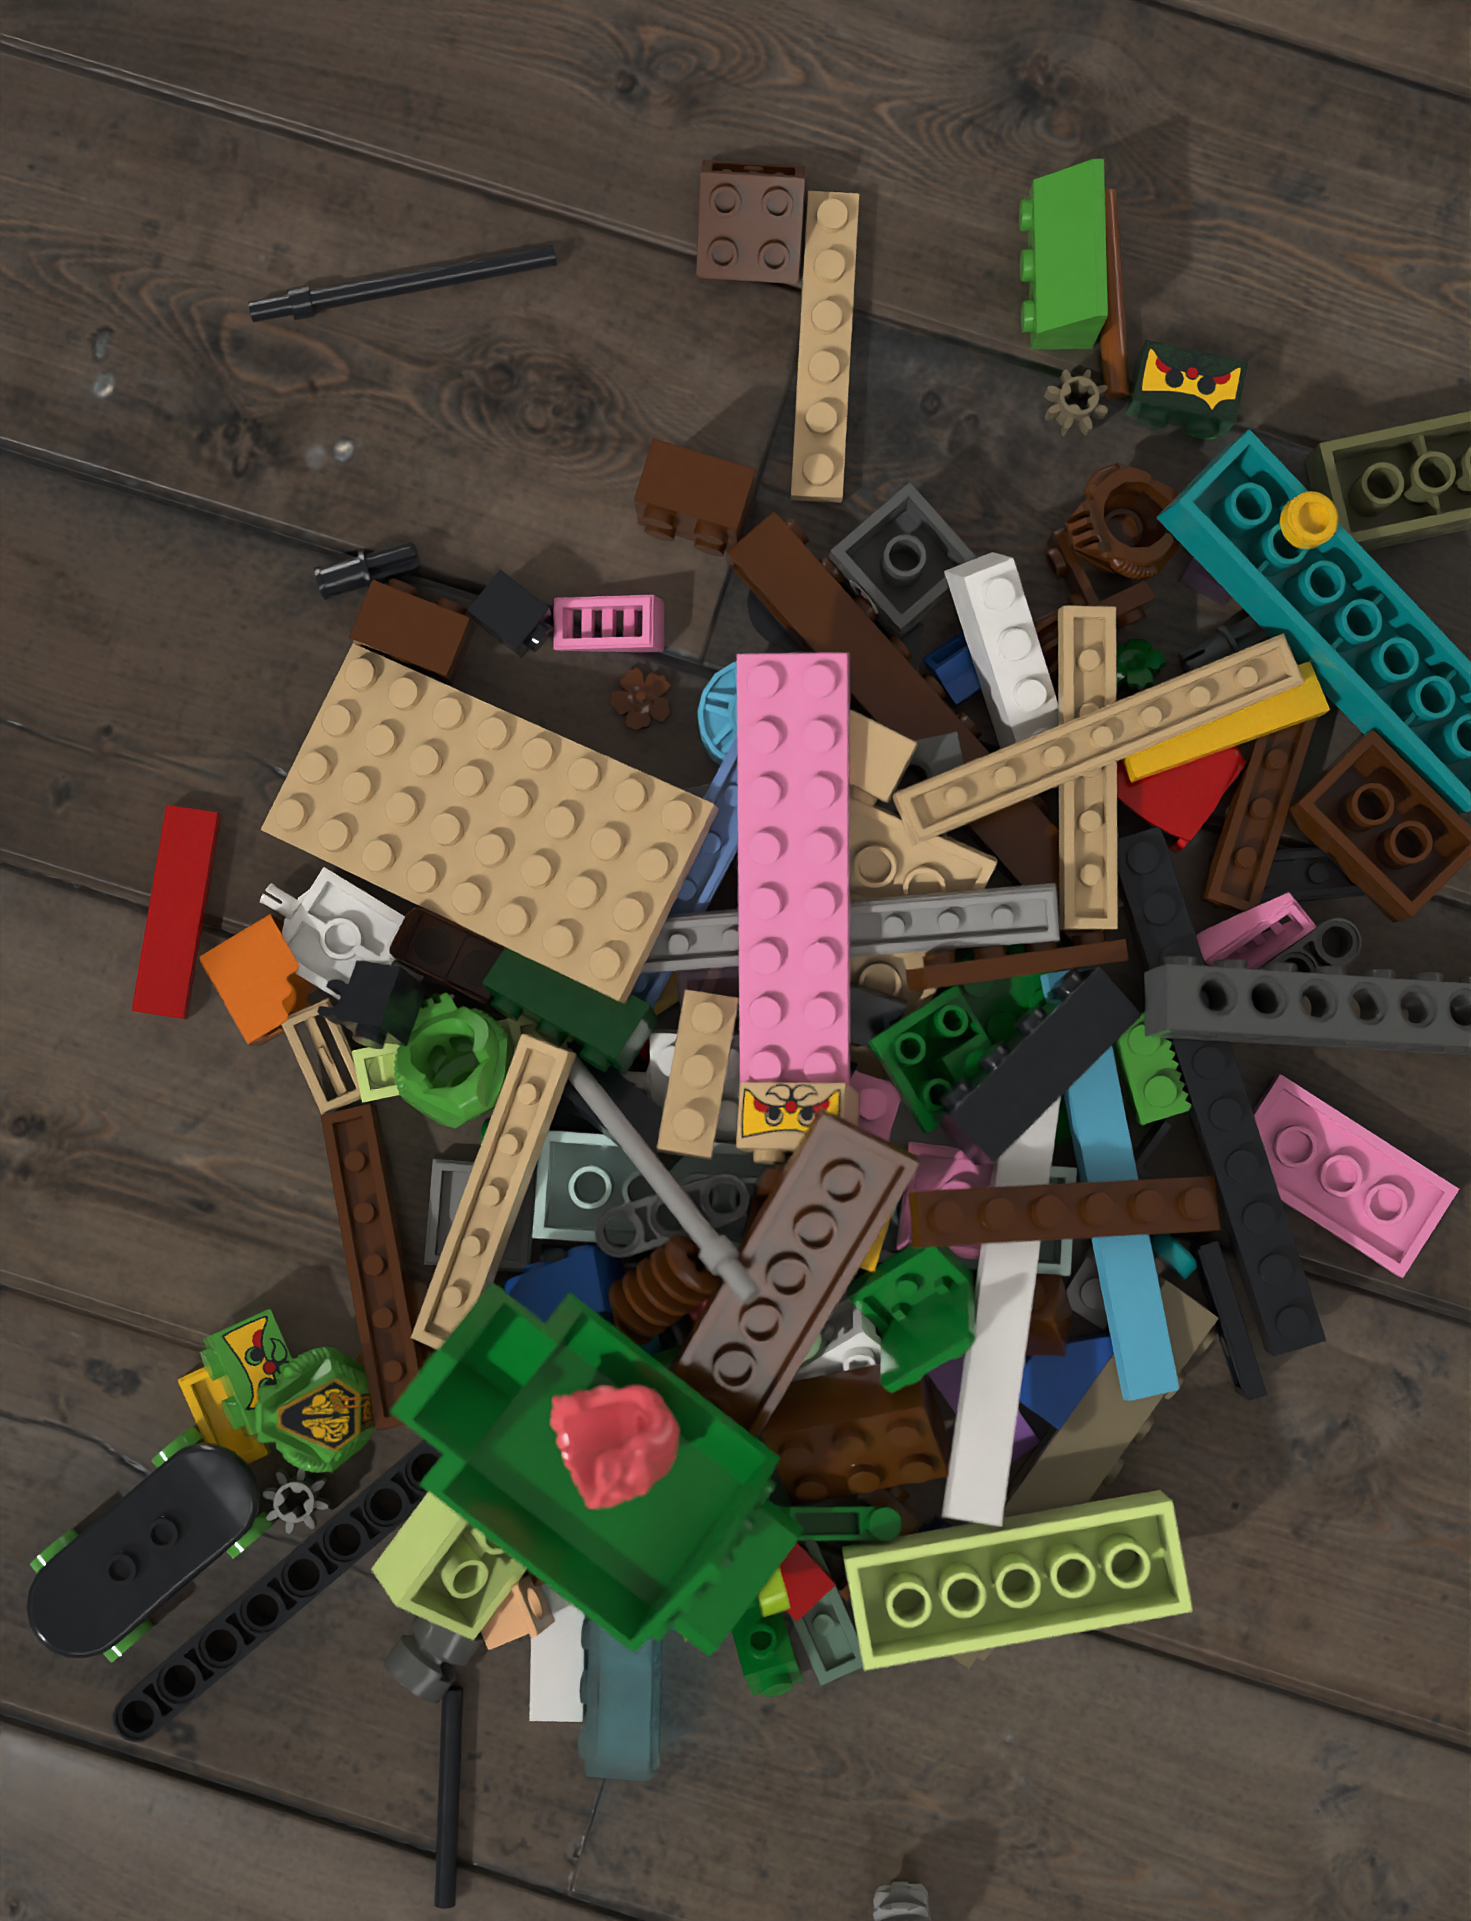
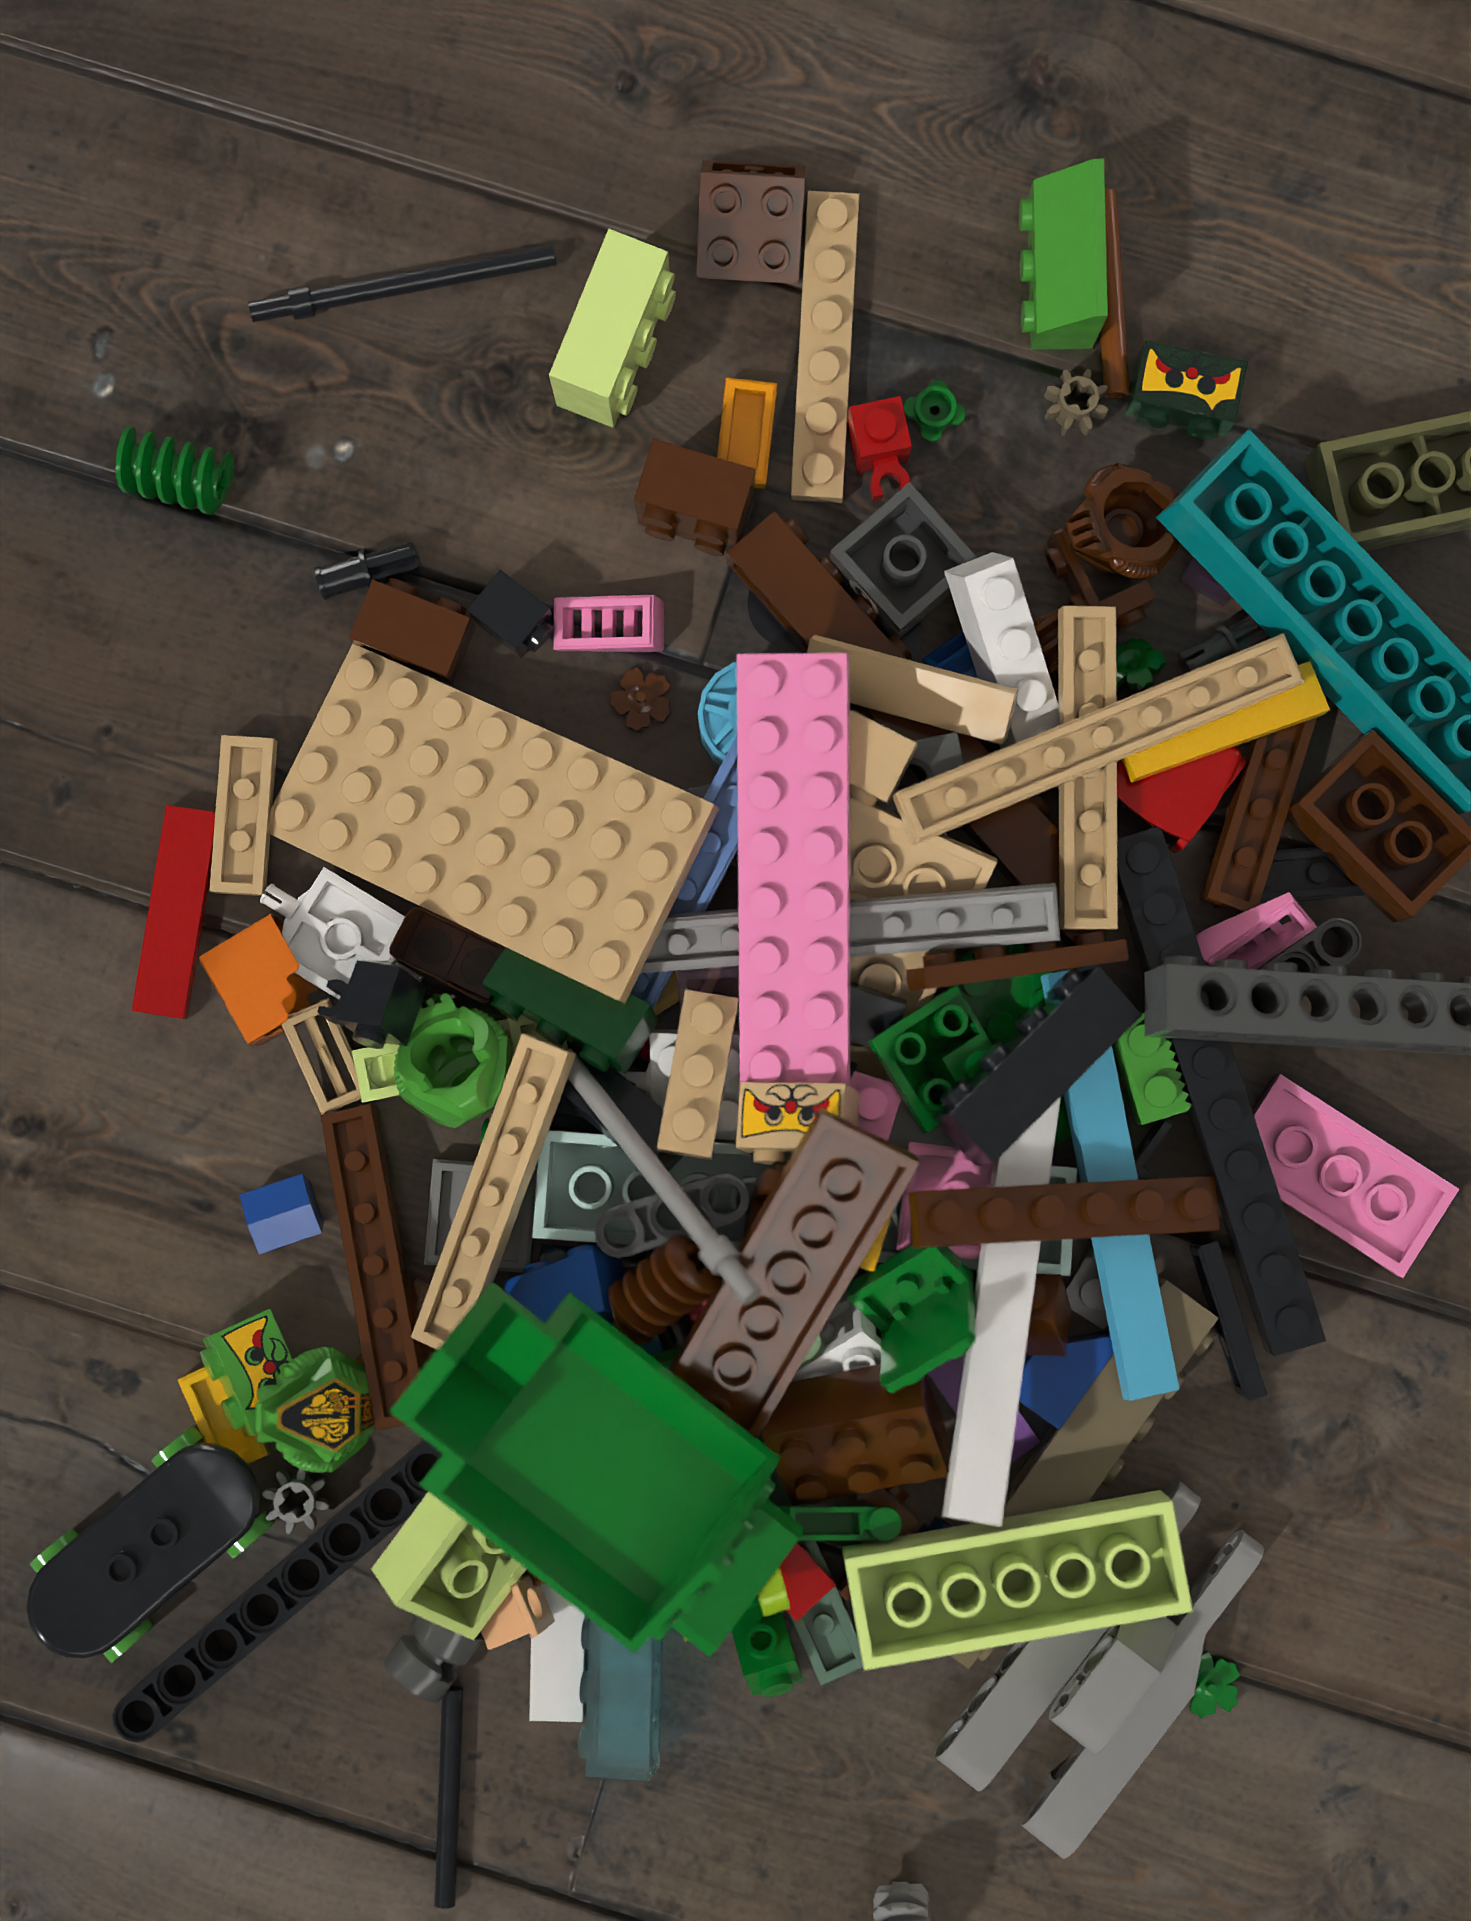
coral hair [551,1385,679,1509] -> none
teal tile [1150,1234,1197,1281] -> none
yellow tile [1280,491,1338,549] -> none
none -> green piece [116,426,234,515]
none -> tan plate [210,735,278,896]
none -> blue piece [239,1174,324,1254]
none -> yellowish green brick [549,229,676,428]
none -> light orange tile [717,377,777,489]
none -> tan tile [807,635,1019,745]
none -> red brick [847,396,912,502]
none -> green plate [904,380,965,442]
none -> light grey beam [934,1480,1265,1859]
none -> green plant [1189,1651,1240,1719]

